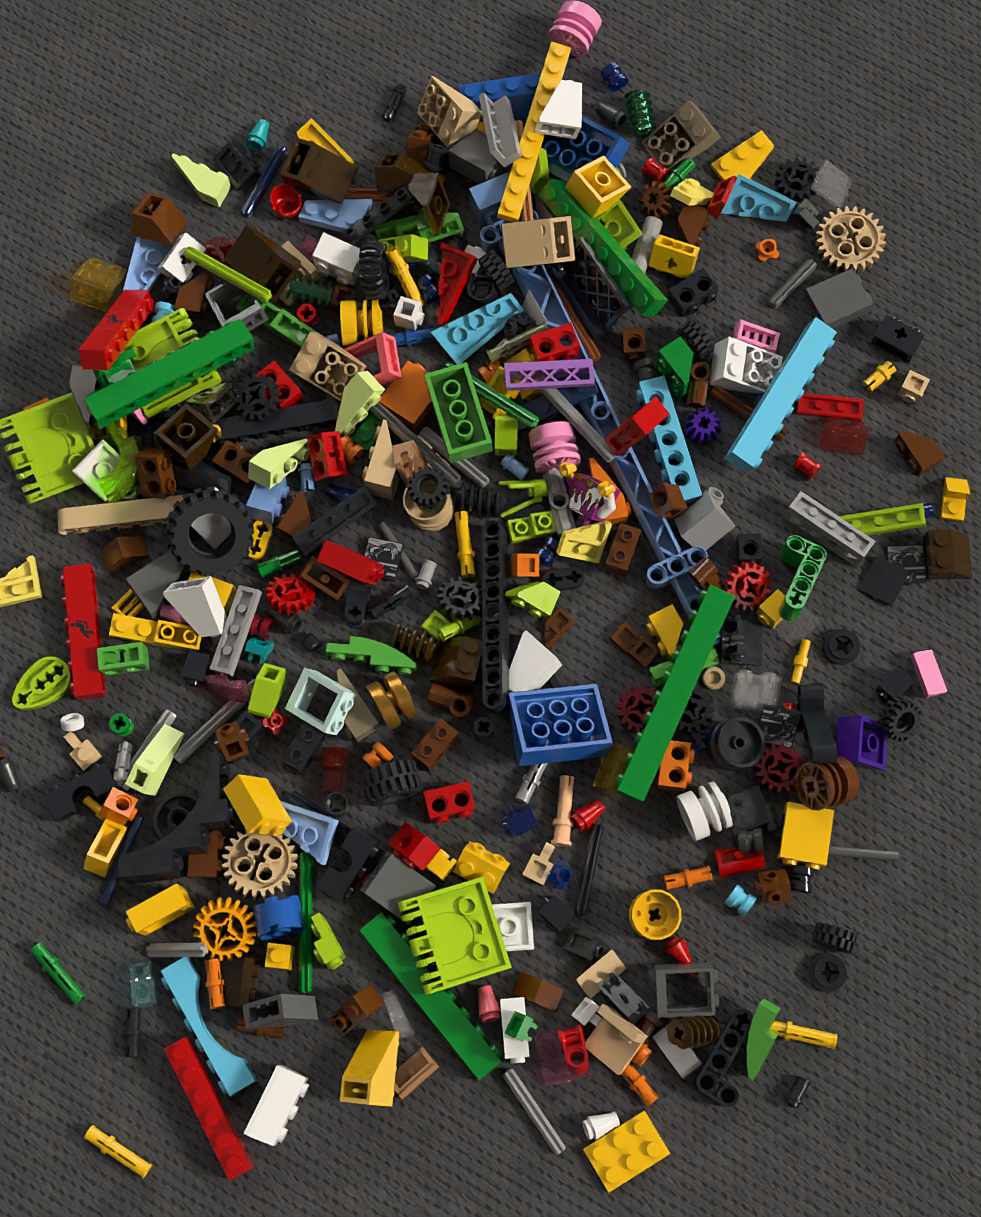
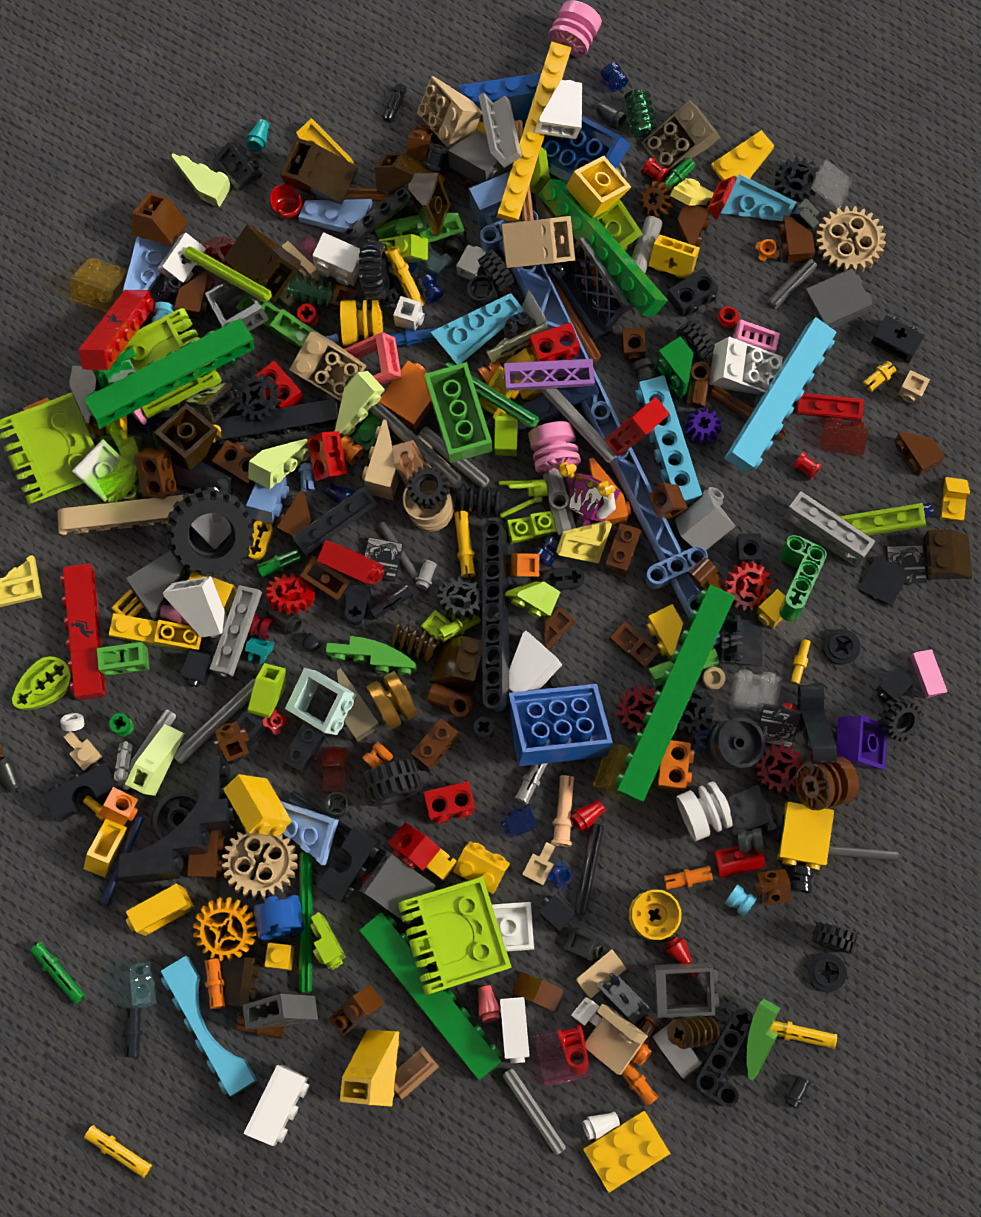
reddish brown slope [101,536,149,571] -> none
light grey axle [146,943,208,957] -> none
red brick [164,1037,255,1180] -> none
clear pink slope [204,674,252,702] -> none
dark blue axle [241,145,288,218] -> none
clear slope [382,989,416,1040] -> none
red wing [437,242,478,326] -> none
light blue pin [501,454,529,480] -> none
green tile [505,1011,538,1042] -> none
none -> red plate [717,306,739,328]
none -> reddish brown slope [779,215,815,263]

